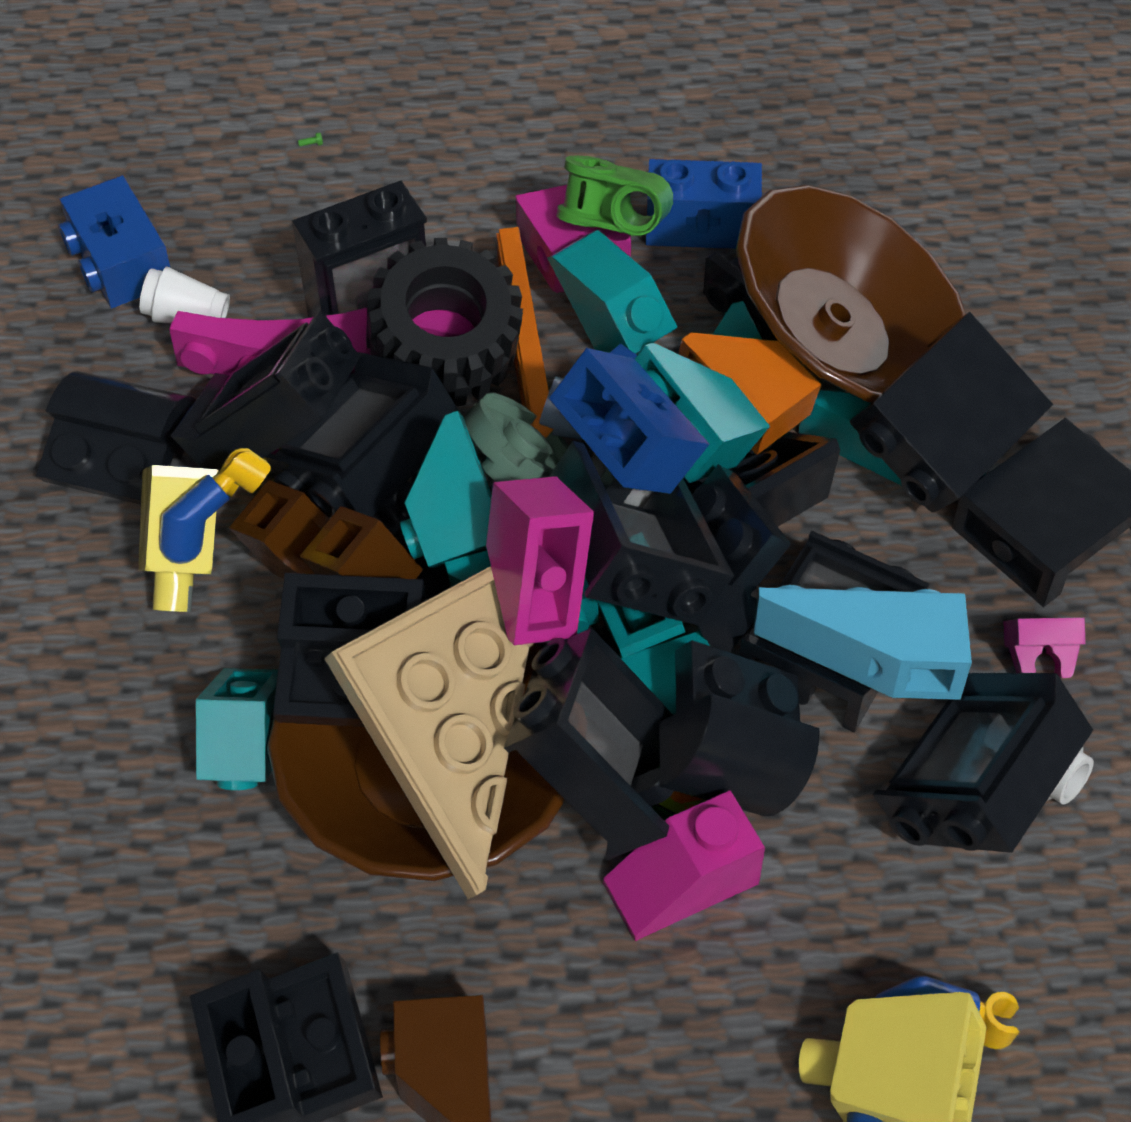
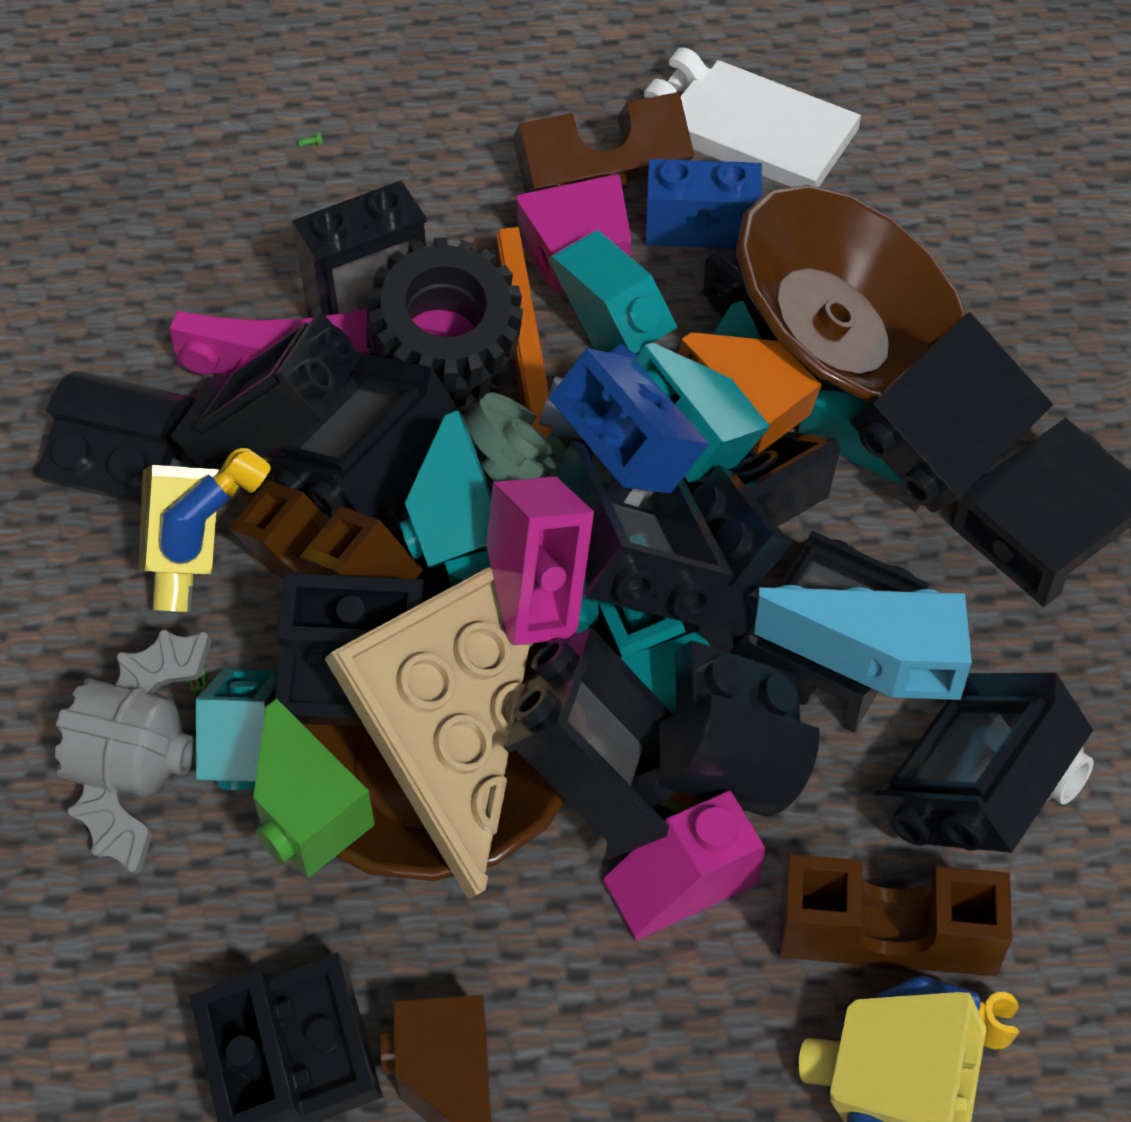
blue brick [58,175,171,309] -> none
white cone [139,266,230,324] -> none
bright green piece [556,155,673,236] -> none
dark pink tile [1003,618,1086,678] -> none
none -> light grey helmet [55,630,212,874]
none -> bright green piece [187,668,208,695]
none -> bright green slope [253,699,375,878]
none -> reddish brown arch [513,92,695,193]
none -> white tile [644,48,861,187]
none -> reddish brown arch [780,854,1012,976]

